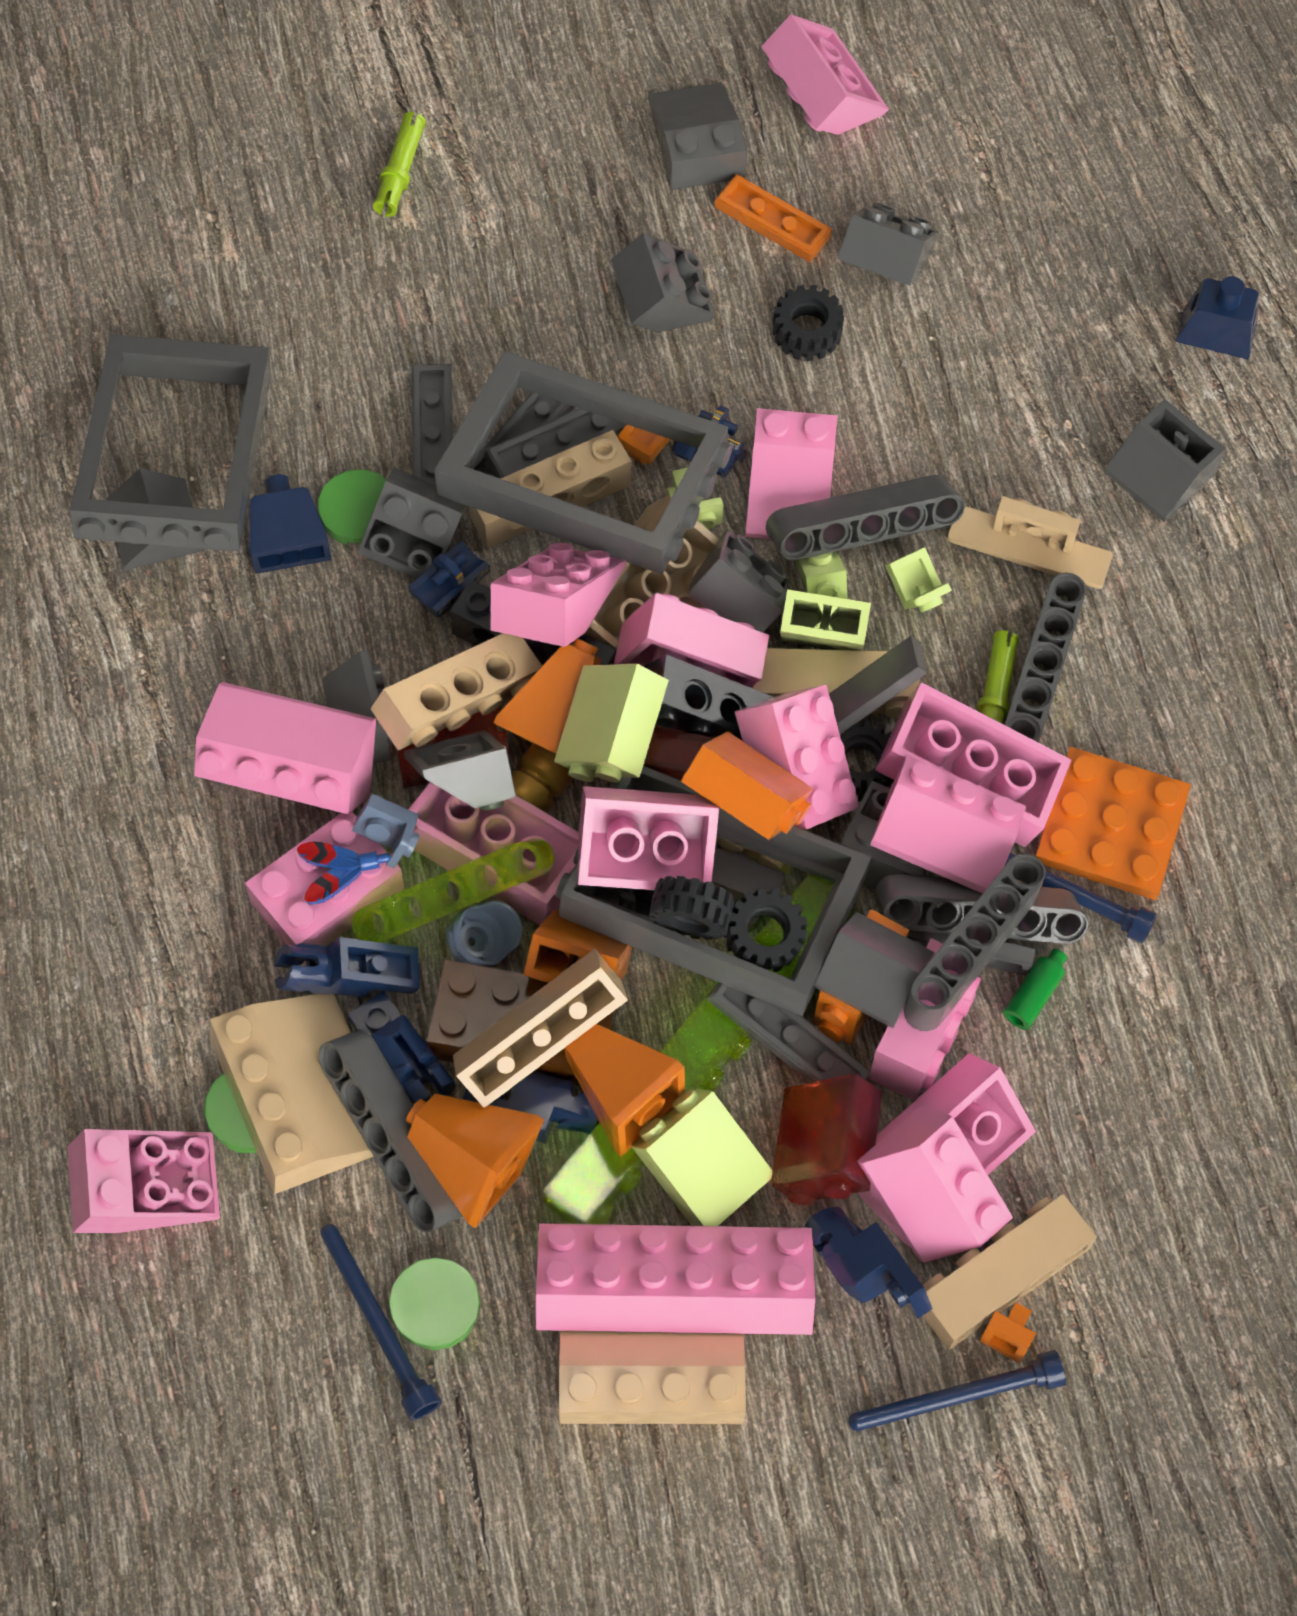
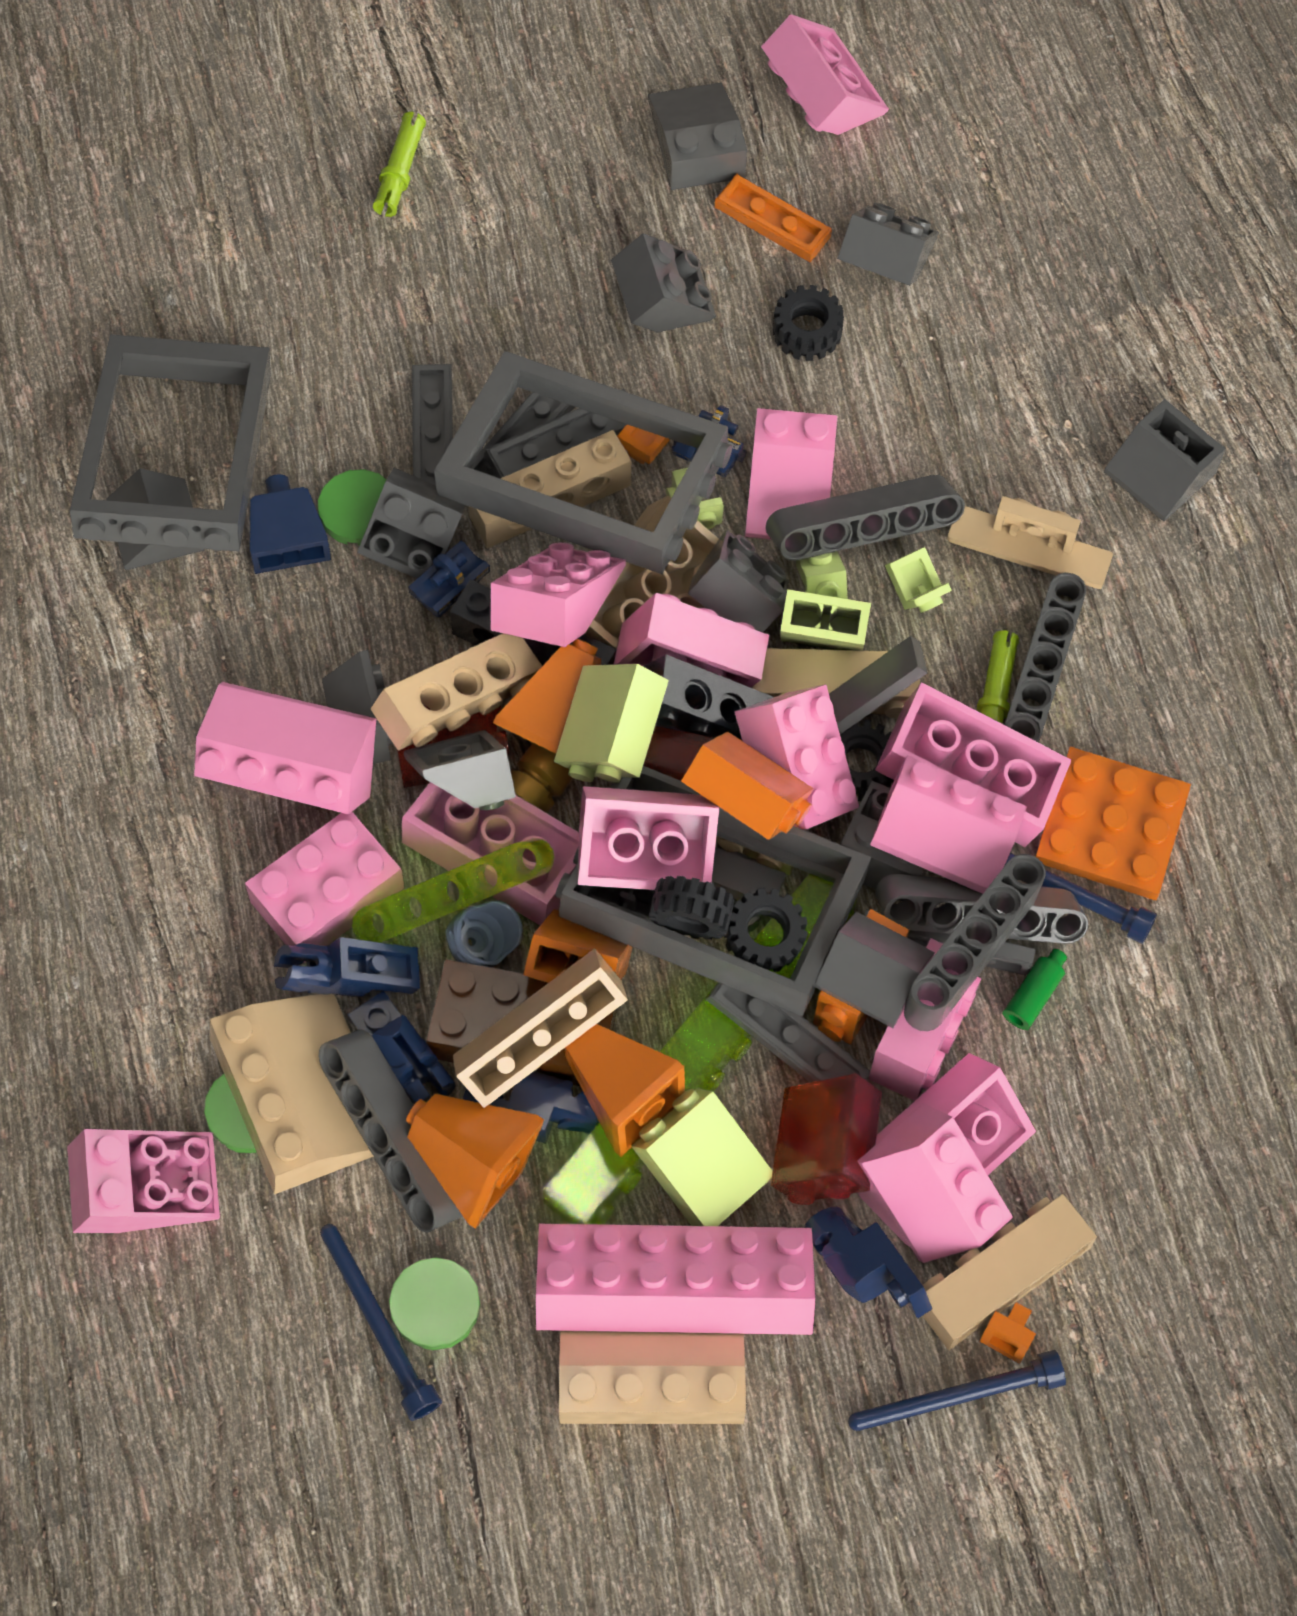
piece [297,841,391,905] -> none
sand blue bracket [352,793,419,869] -> none
dark blue torso [1176,276,1259,360] -> none

